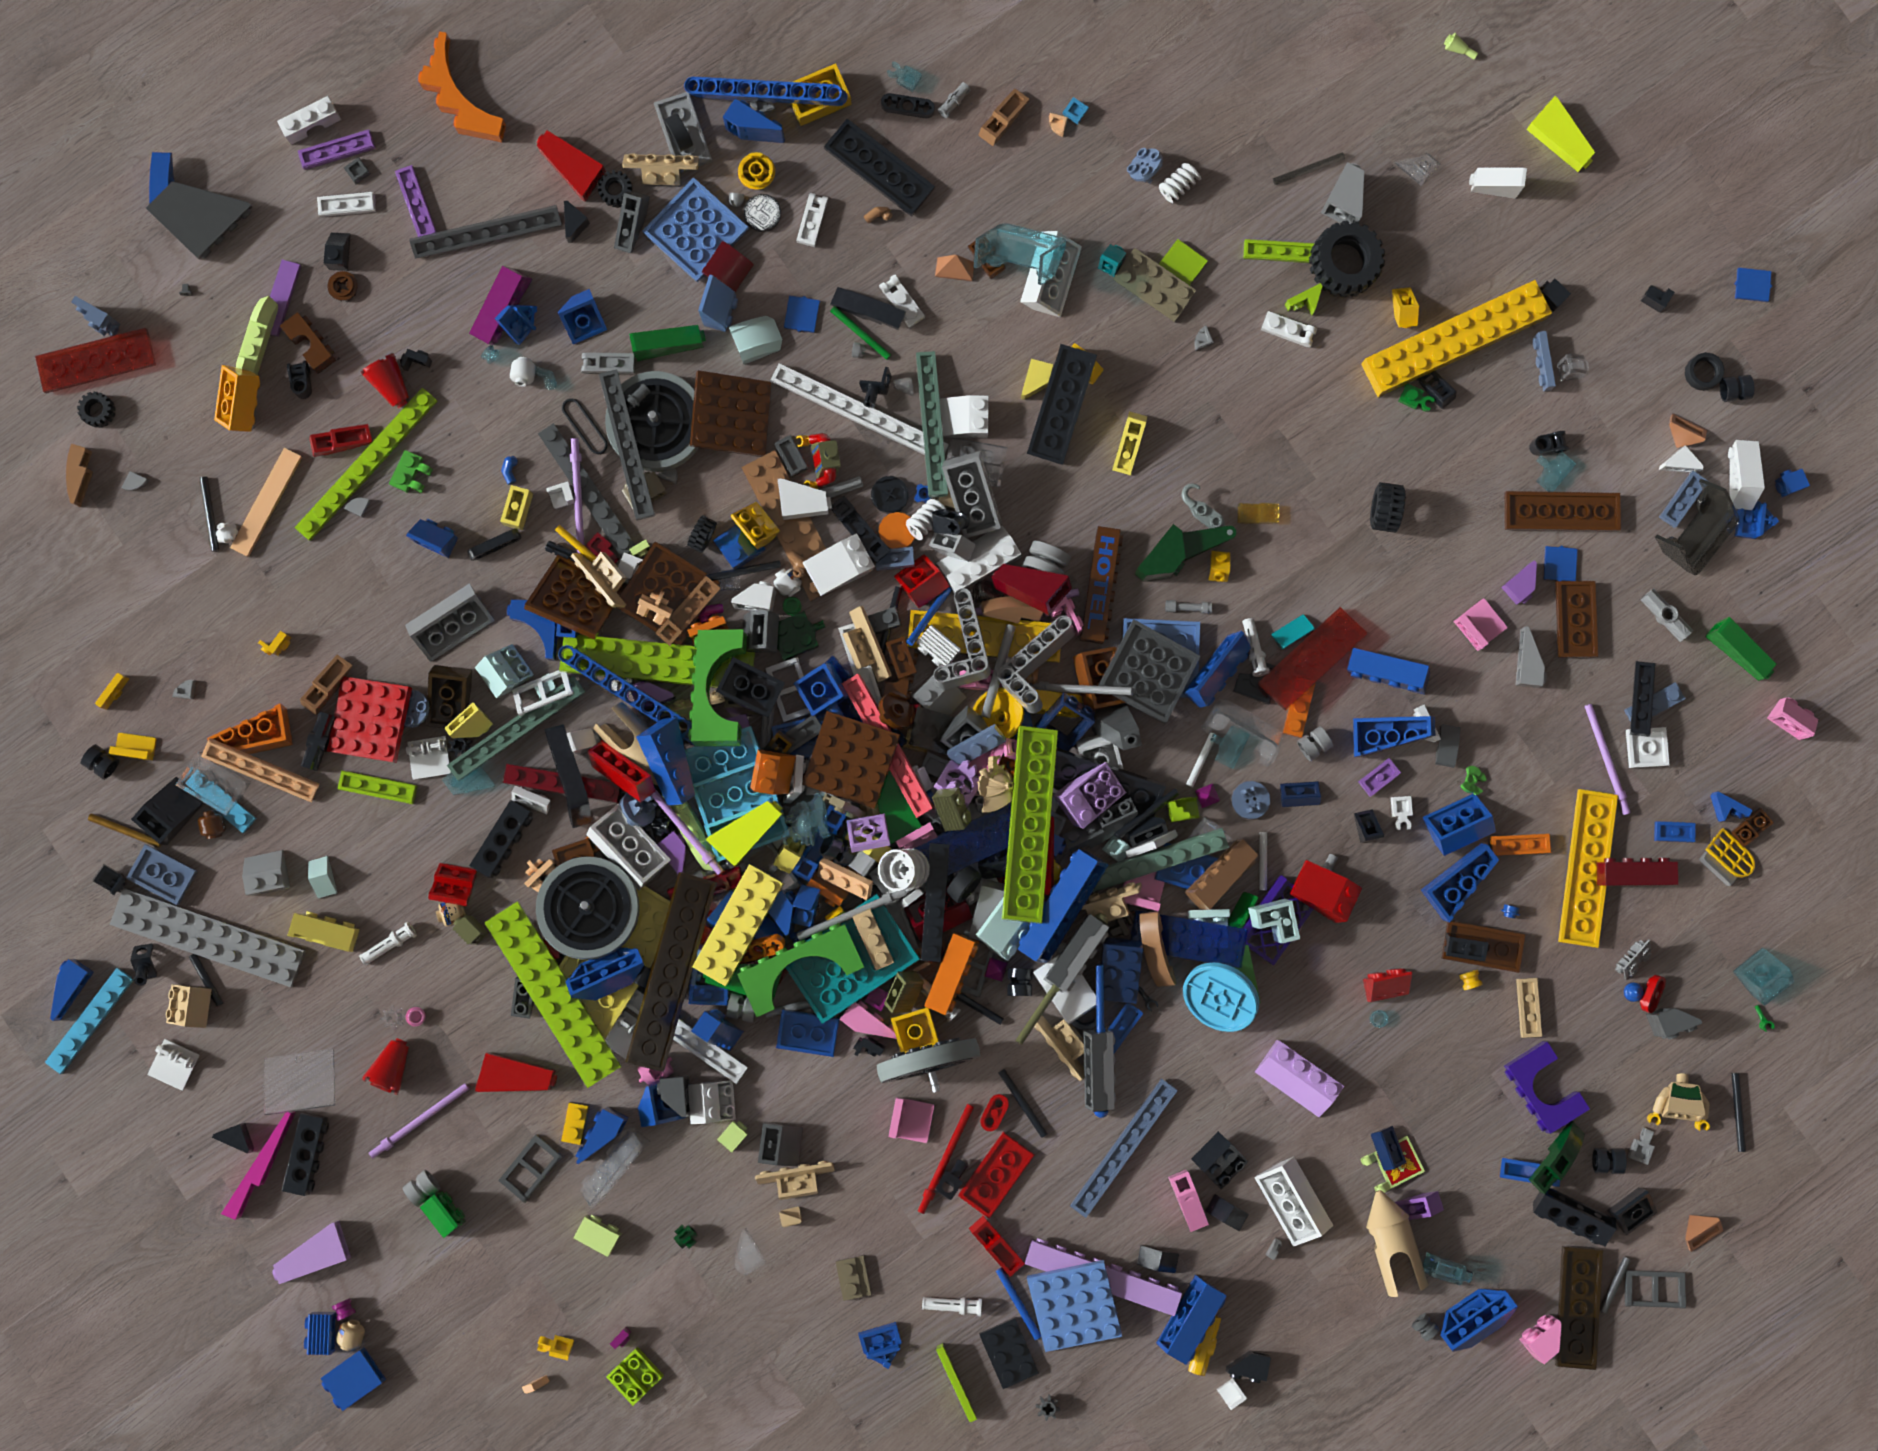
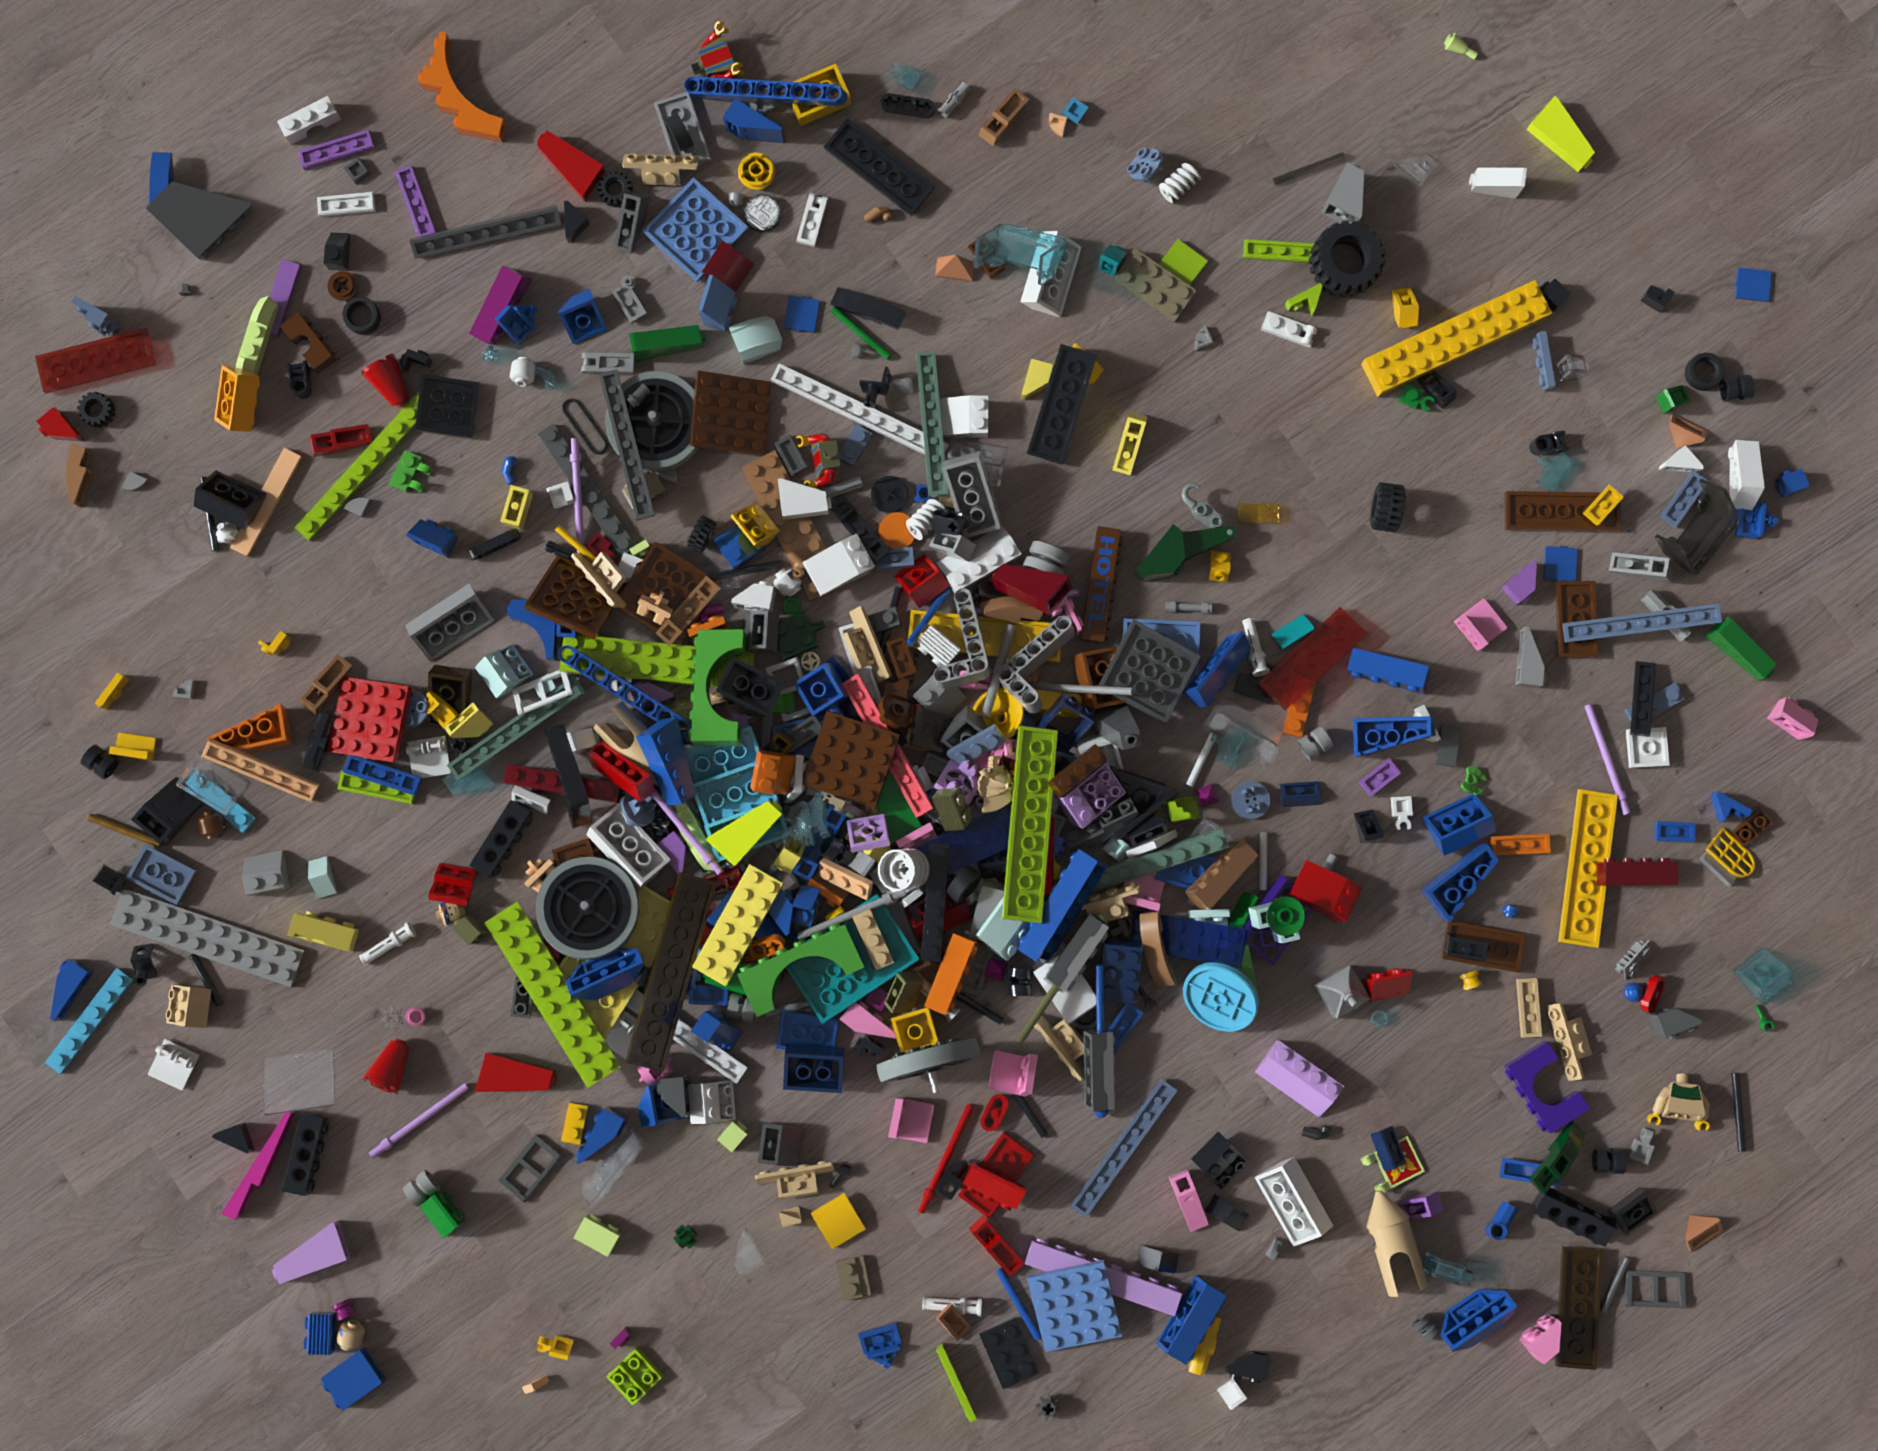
white plate [879,274,925,328] -> none
none -> red slope [36,407,84,442]
none -> black slope [193,470,267,530]
none -> black tyre [342,296,381,335]
none -> blue plate [343,755,423,796]
none -> black plate [415,374,479,439]
none -> yellow slope [427,691,459,728]
none -> light grey hinge [612,275,647,324]
none -> torso [691,22,744,79]
none -> bright green bracket [771,693,795,714]
none -> dark blue brick [783,1044,845,1093]
none -> dark tan wheel [801,652,821,672]
none -> yellow slope [811,1192,866,1249]
none -> black hand [829,1164,851,1189]
none -> sand blue plate [839,424,873,467]
none -> nougat slope [936,1303,971,1341]
none -> red slope [963,1161,1027,1211]
none -> bright pink bracket [988,1050,1038,1097]
none -> reddish brown arch [1047,744,1108,797]
none -> green dish [1266,896,1305,936]
none -> pearl dark grey arm [1302,1125,1331,1140]
none -> light grey piece [1314,965,1370,1019]
none -> blue piece [1485,1201,1518,1240]
none -> tan bracket [1546,1003,1592,1081]
none -> sand blue plate [1562,603,1722,643]
none -> yellow plate [1582,484,1624,526]
none -> light grey slope [1609,552,1674,582]
none -> green slope [1656,385,1691,414]

